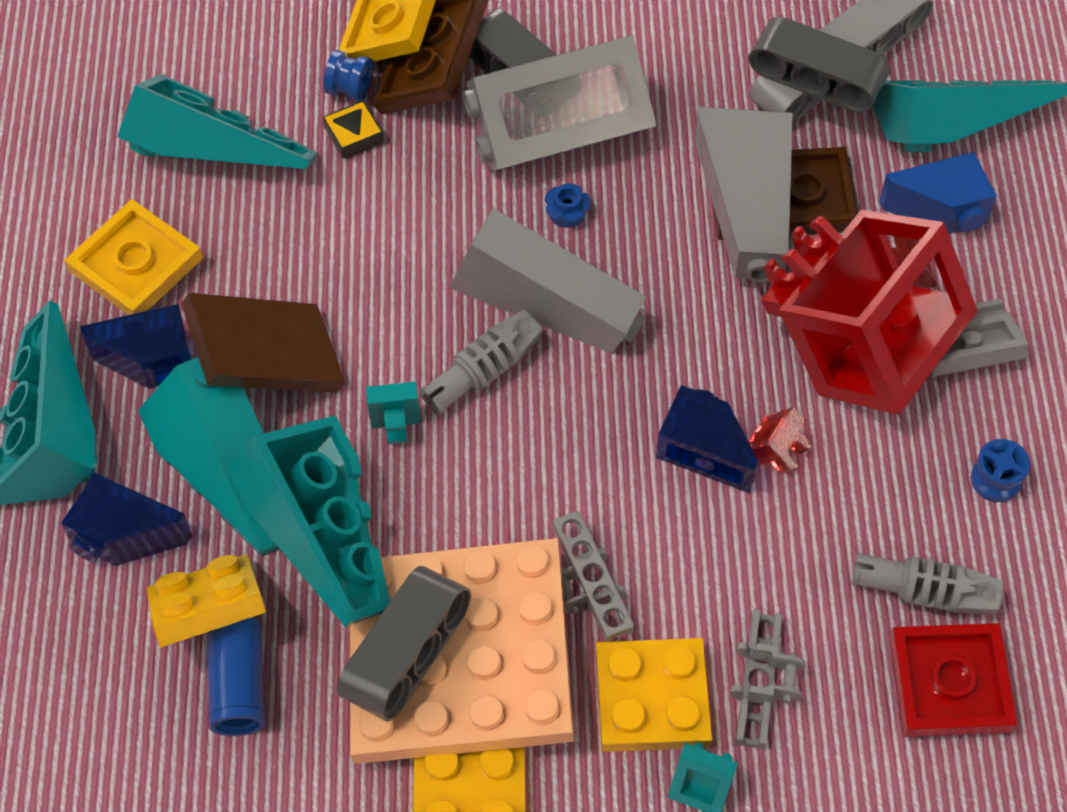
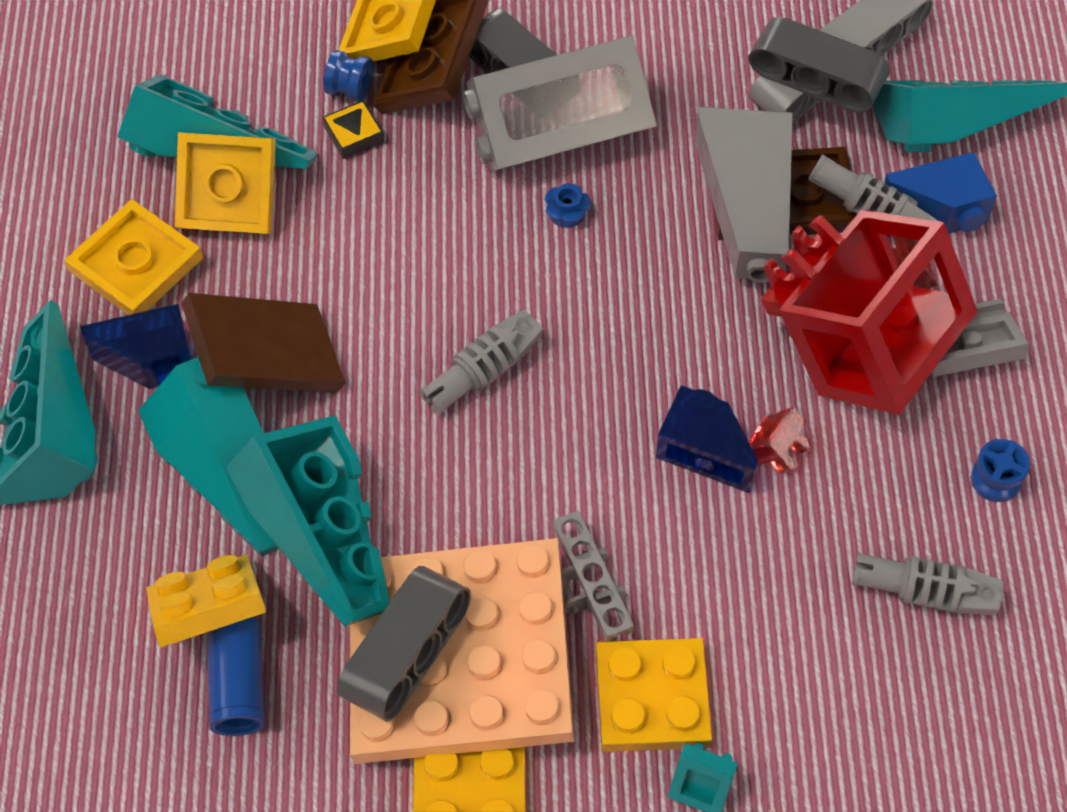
clear blue slope [61,473,192,566] -> none
teal tile [366,381,421,444] -> none
light grey slope [450,208,647,354] -> none
light grey piece [730,609,805,750] -> none
red plate [890,623,1018,737] -> none
none -> yellow plate [174,132,276,234]
none -> light grey hinge [808,154,936,243]

